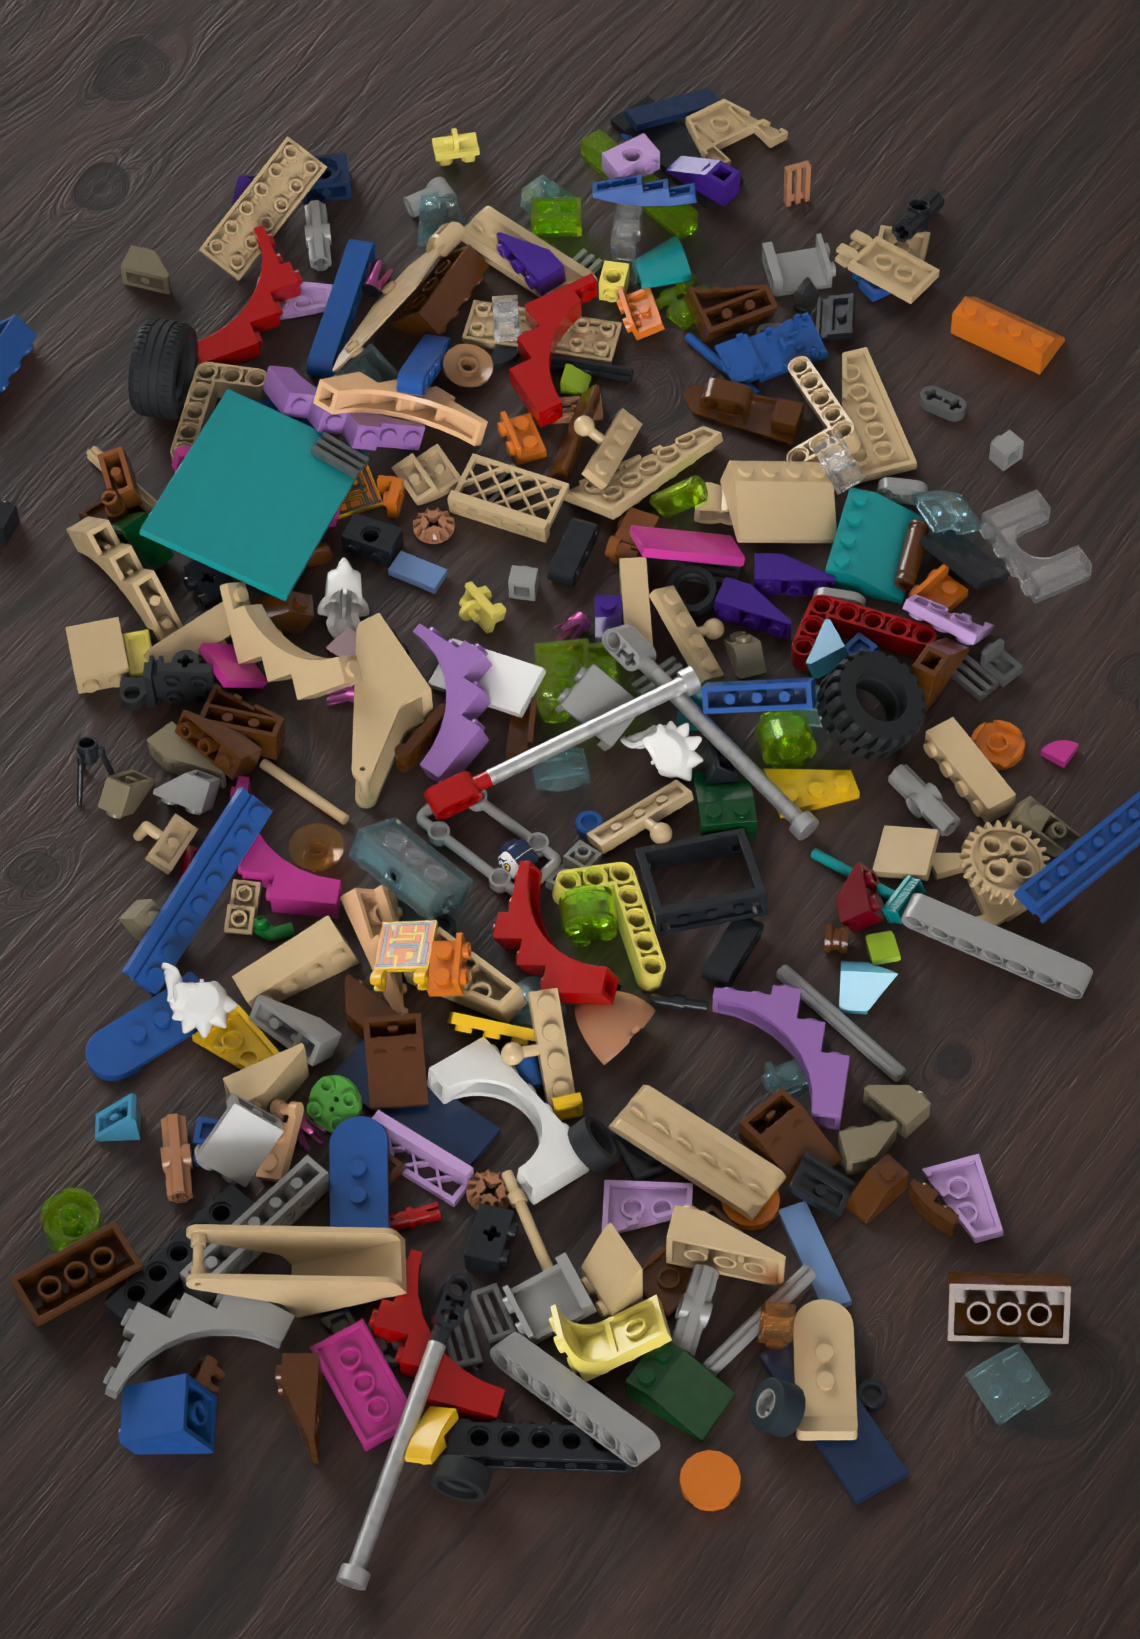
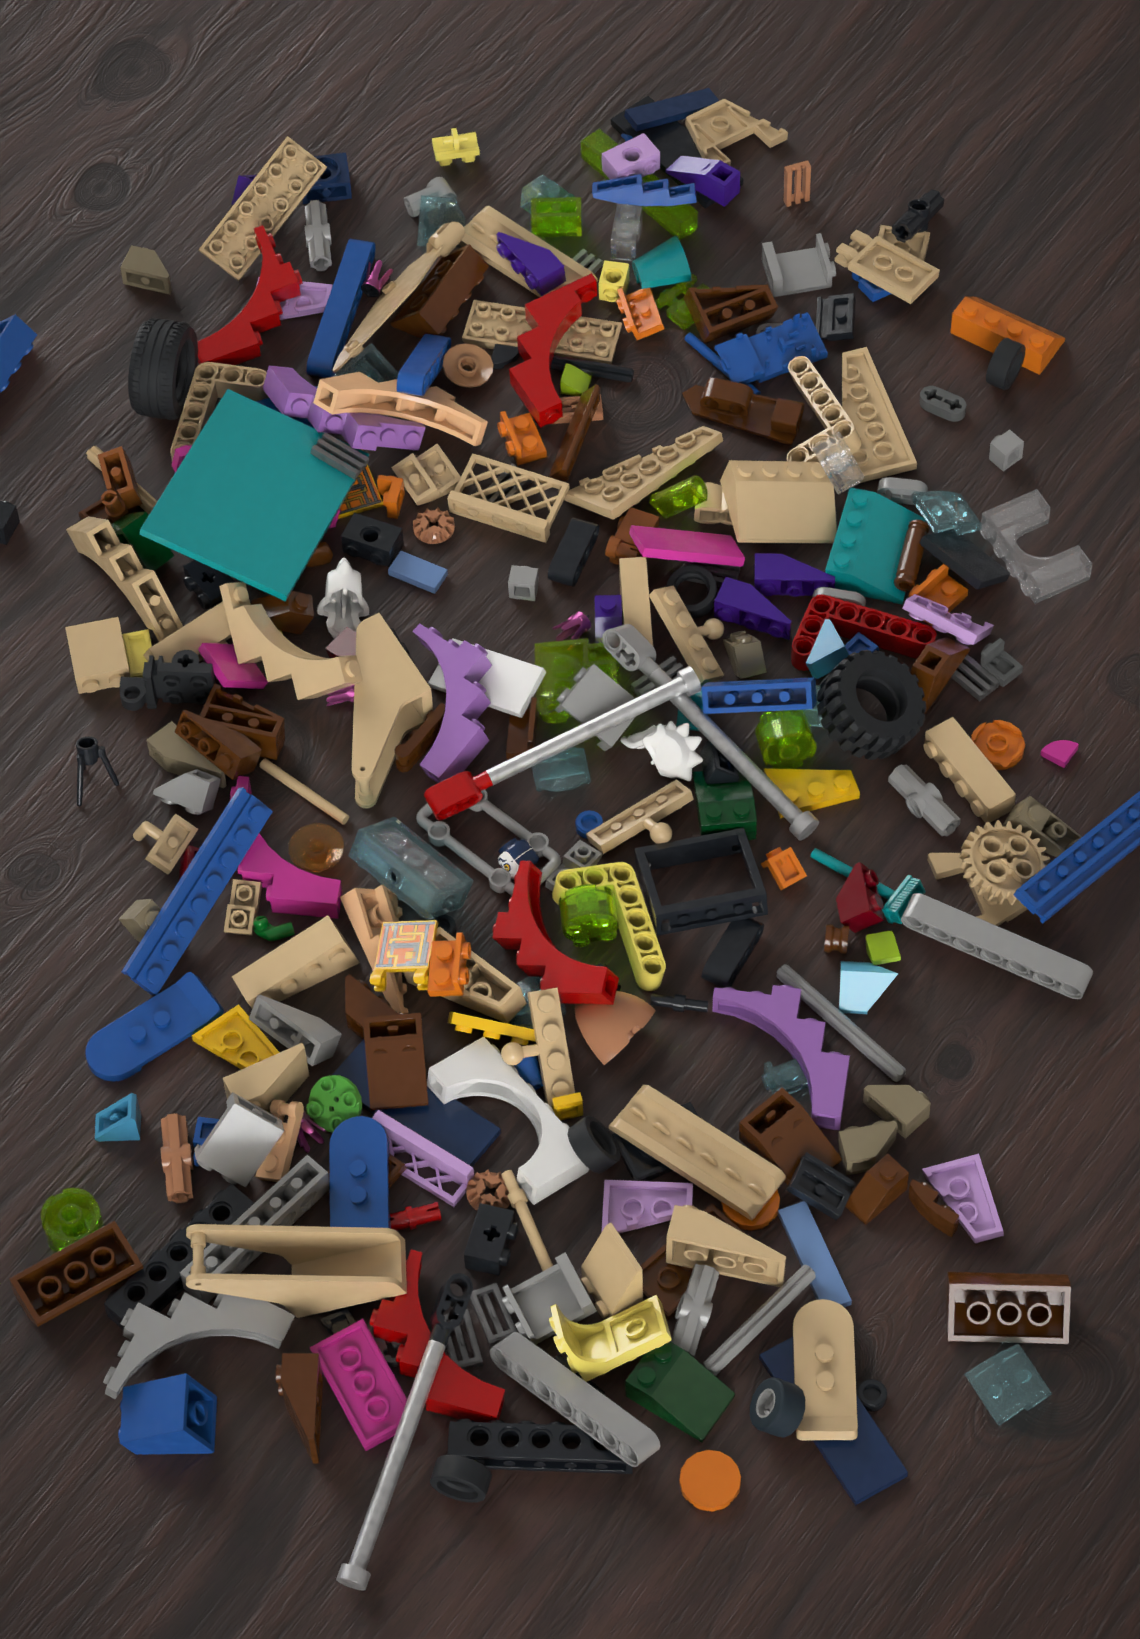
dark tan slope [98,769,155,819] -> none
white head [161,963,238,1038] -> none
reddish brown tile [190,1355,225,1393] -> none
yellow slope [404,1406,459,1465] -> none
light yellow hips [459,581,506,634] -> none
clear slope [492,295,520,342] -> none
tan plate [574,408,642,490] -> none
clear orange brick [758,1301,796,1349] -> none
clear smoke slope [794,277,820,316] -> none
tan tile [873,825,940,881] -> none
none -> orange bracket [761,847,807,890]
none -> black tyre [986,338,1026,390]

